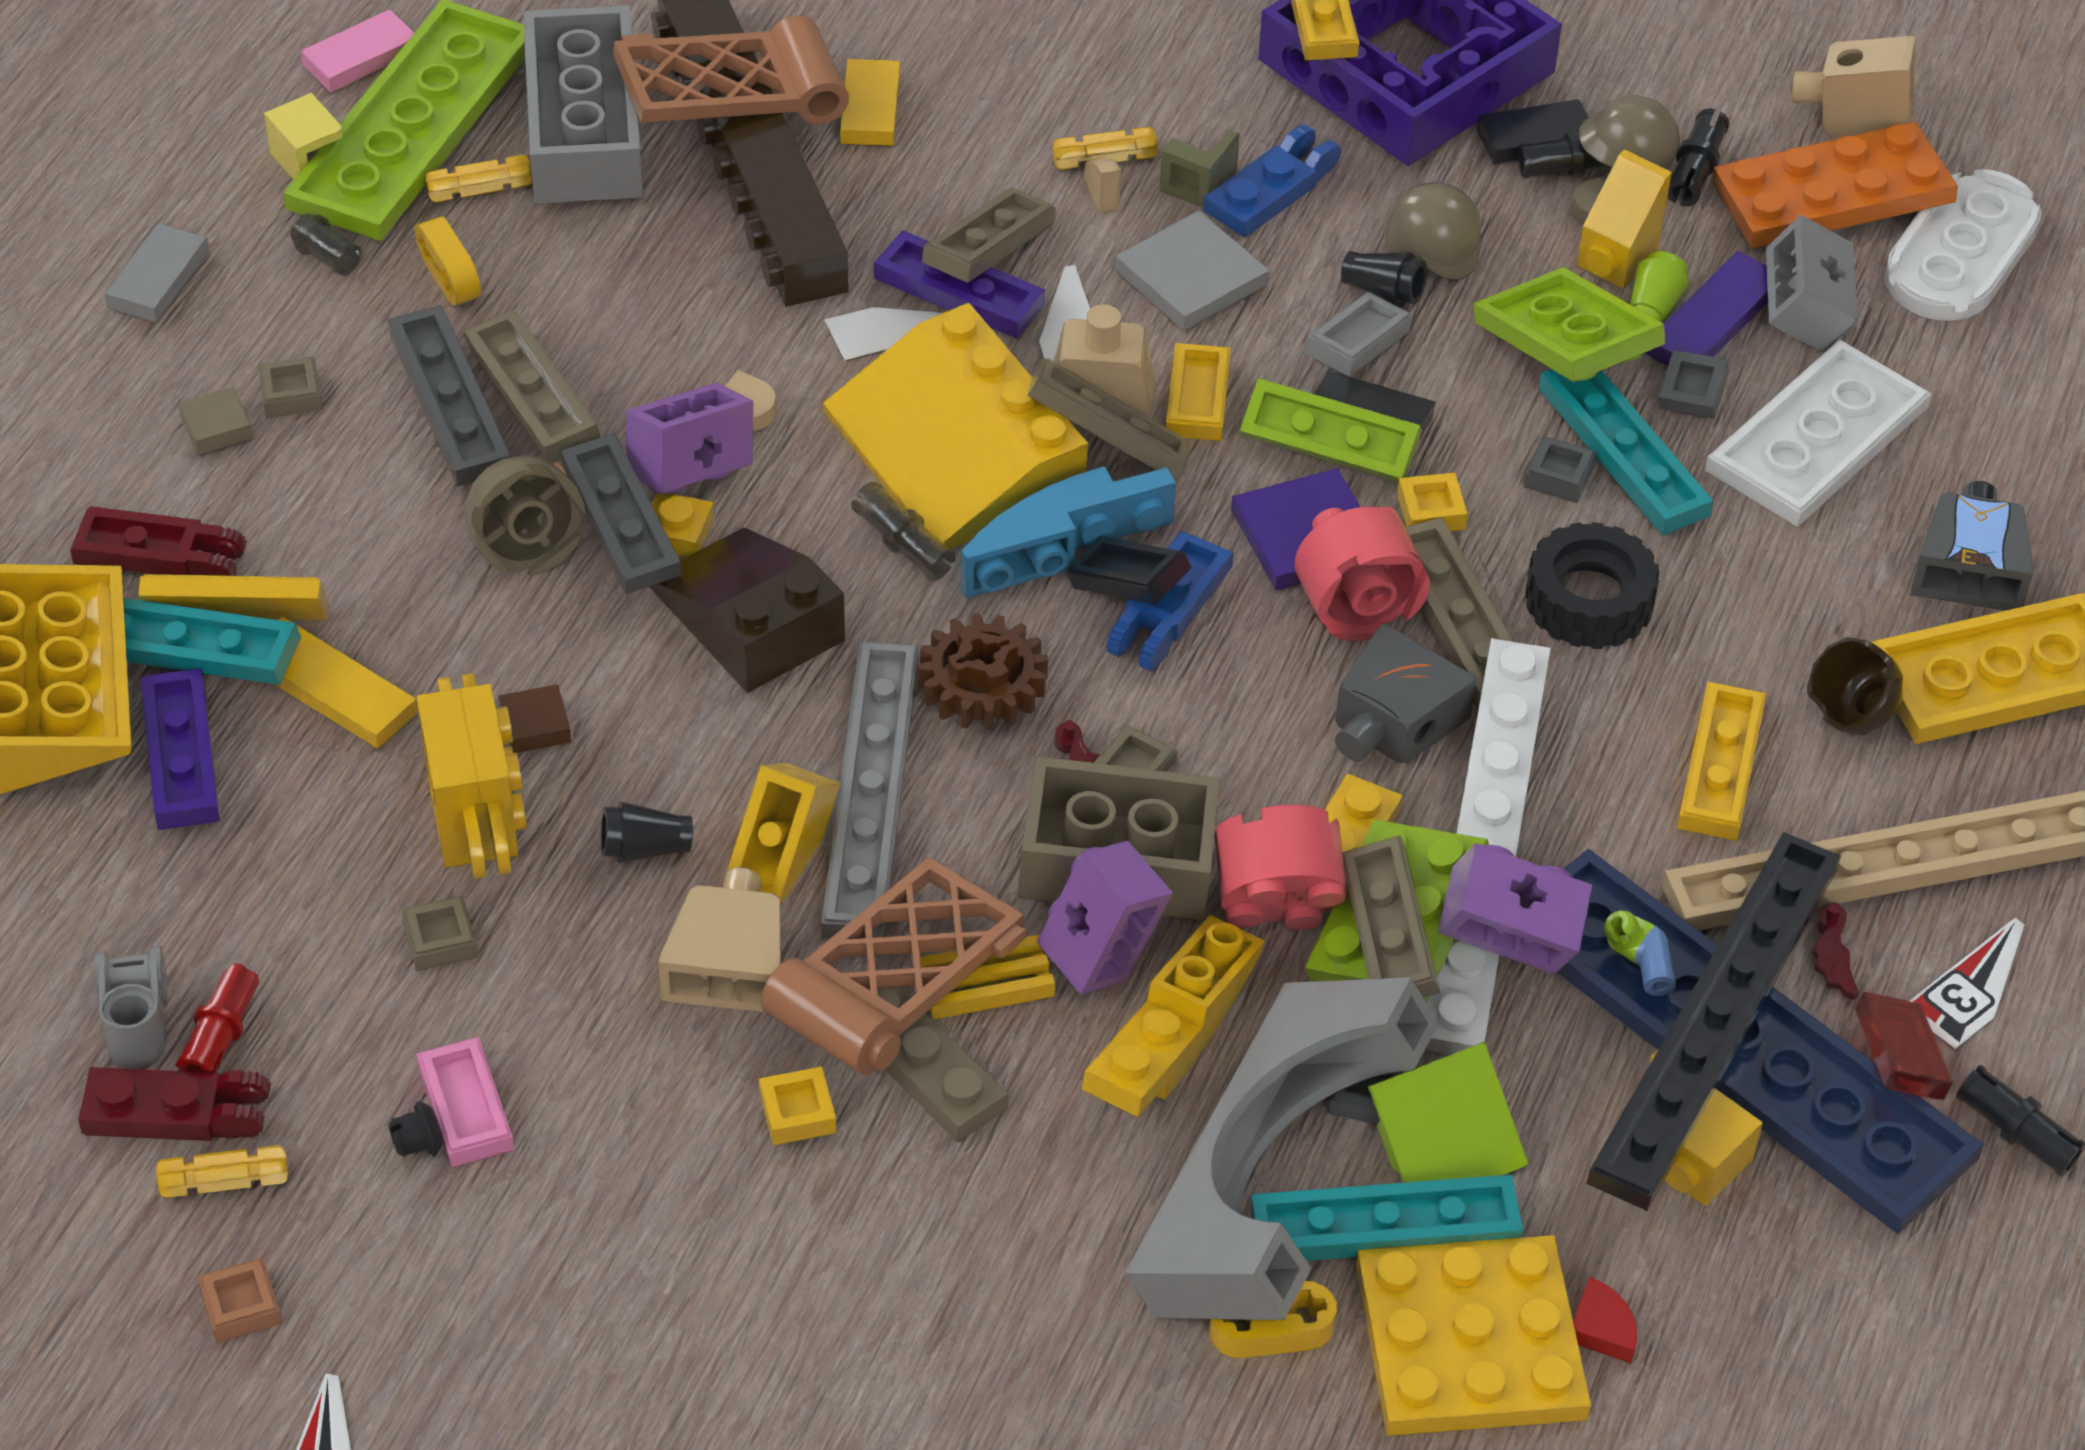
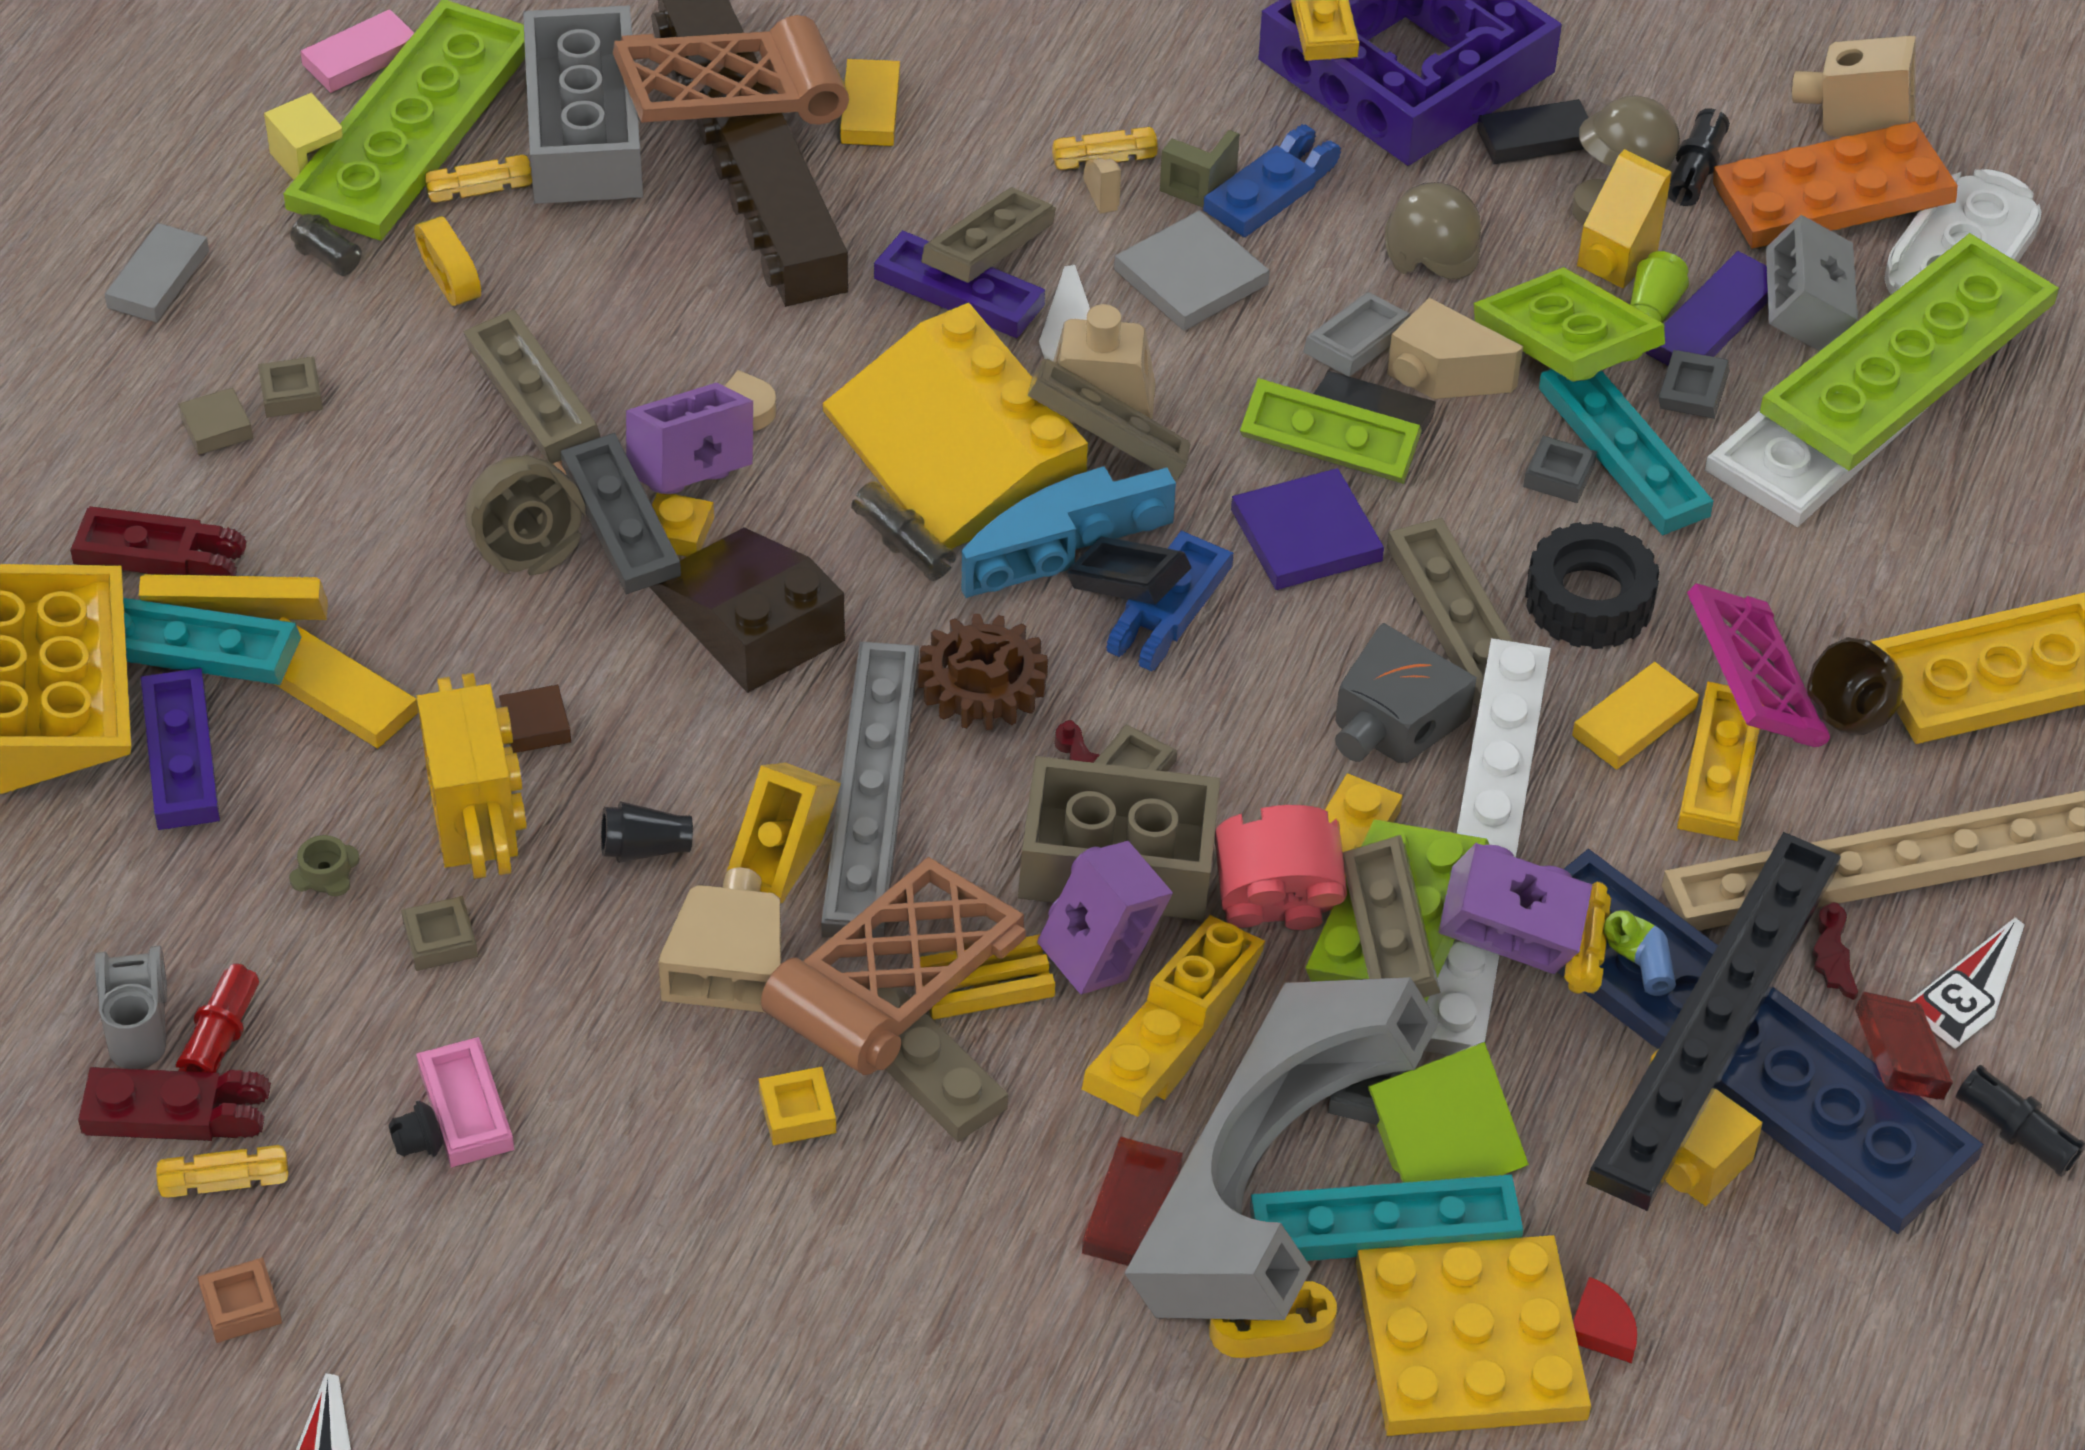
dark grey plate [388,305,511,487] -> none
white sticker [824,307,942,361] -> none
yellow tile [1166,343,1231,441] -> none
coral brick [1294,507,1430,641] -> none
black cone [1341,251,1427,307] -> none
yellow plate [1397,472,1468,532] -> none
black pin [1517,132,1608,178] -> none
dark grey torso [1910,481,2033,611] -> none
none -> olive plate [289,835,360,897]
none -> clear red tile [1082,1136,1183,1266]
none -> tan slope [1387,298,1523,399]
none -> yellow axle [1564,881,1611,994]
none -> yellow tile [1572,661,1699,770]
none -> dark pink window [1687,583,1830,747]
none -> lime plate [1760,233,2059,471]

